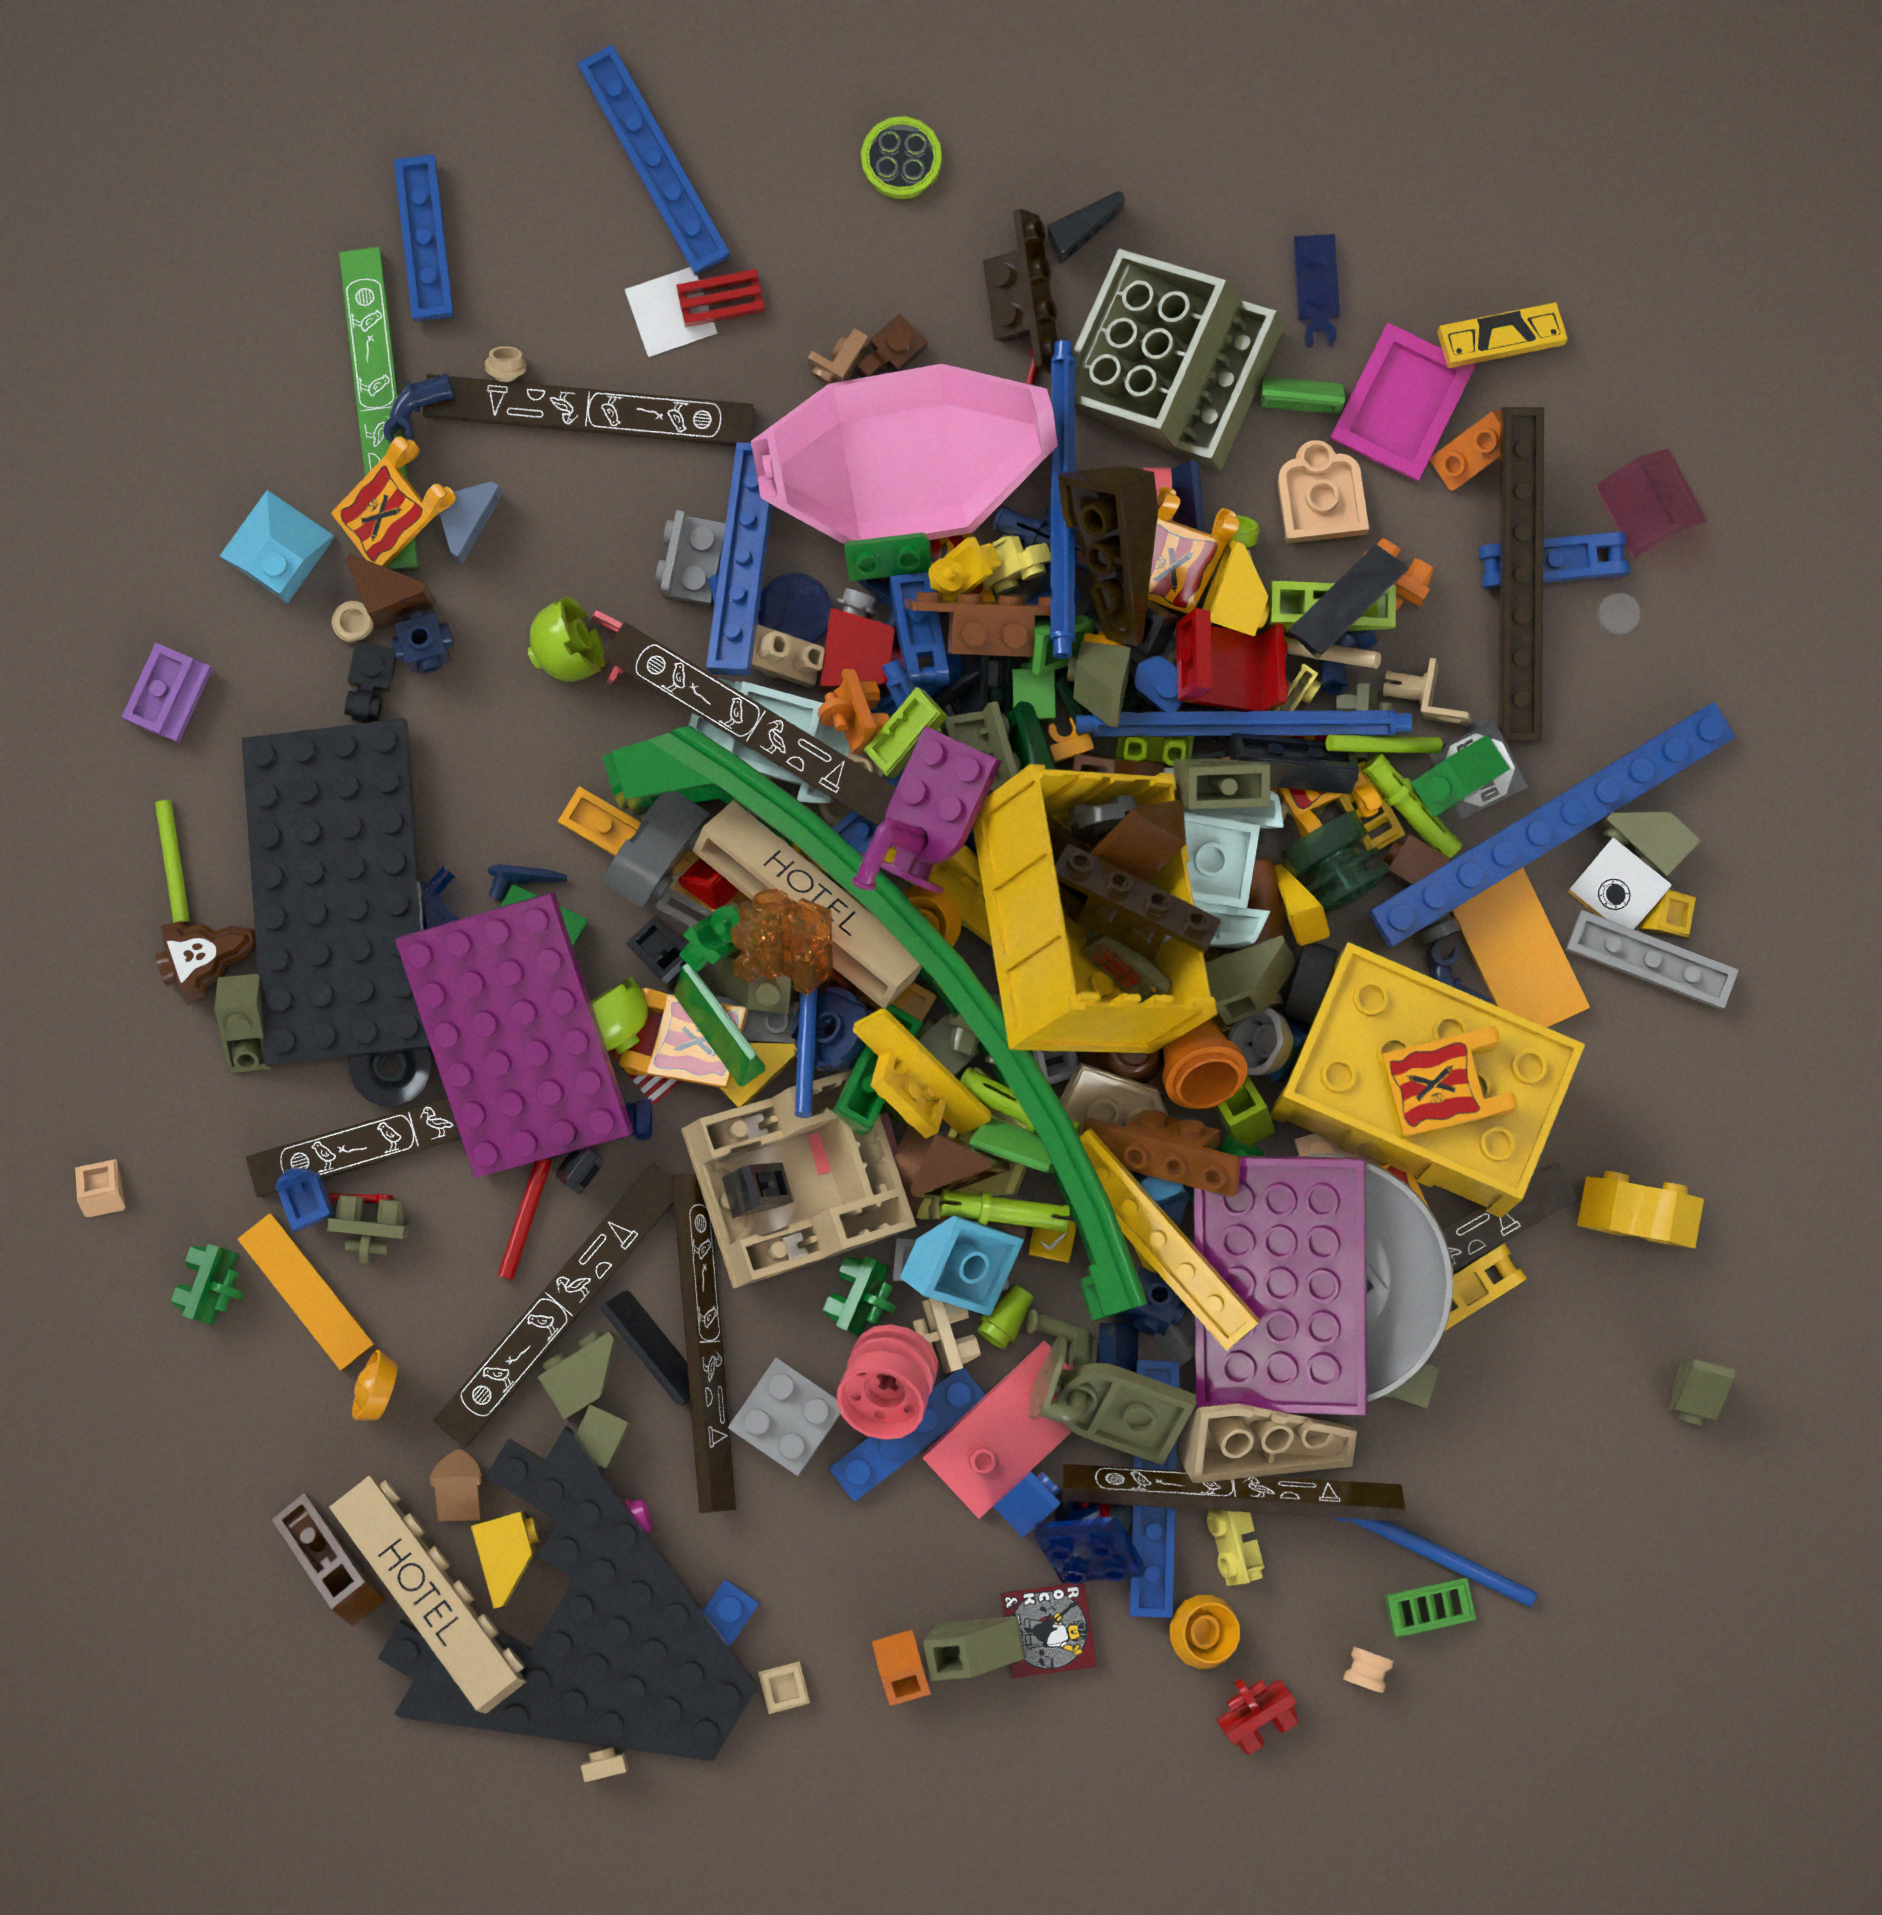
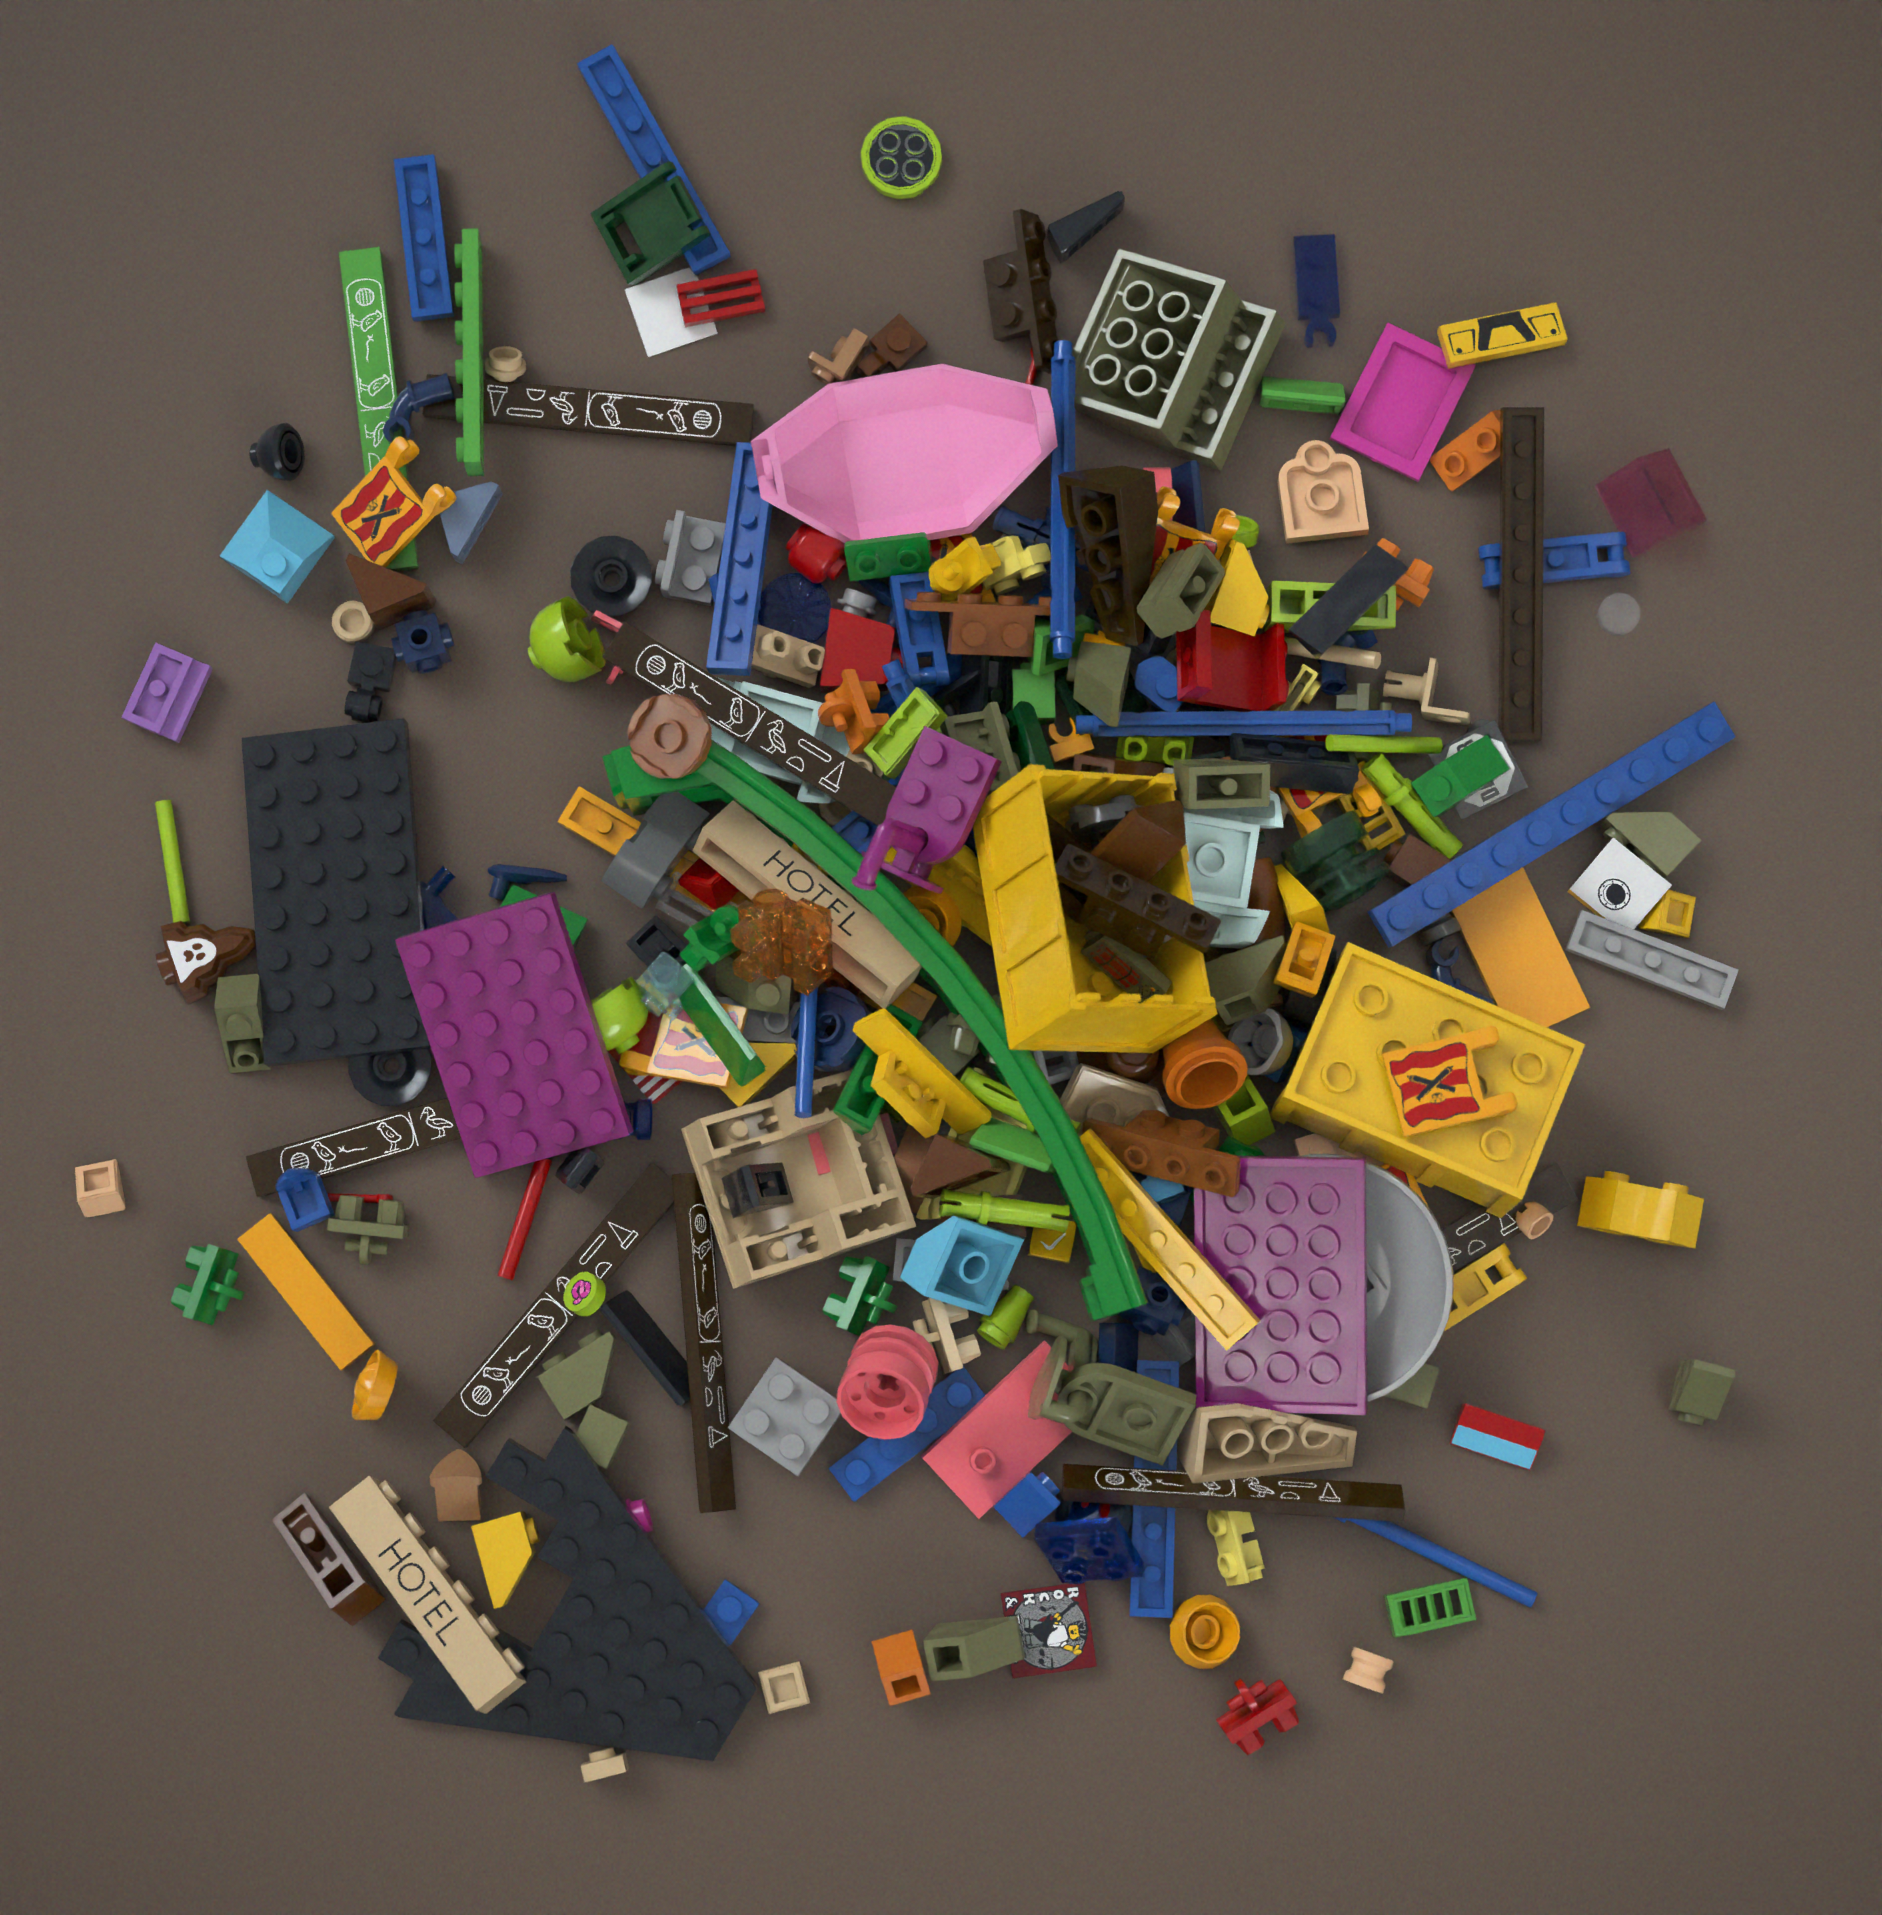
none -> black brick [249,423,305,481]
none -> bright green plate [455,228,484,476]
none -> lime tile [563,1272,606,1317]
none -> black dish [570,536,652,617]
none -> dark green container [590,162,711,285]
none -> tile [628,694,712,779]
none -> clear light blue bracket [636,952,694,1021]
none -> red head [785,523,847,584]
none -> olive brick [1137,543,1225,639]
none -> light orange slope [1273,921,1336,998]
none -> slope [1449,1403,1546,1471]
none -> light nougat hinge [1516,1202,1553,1239]

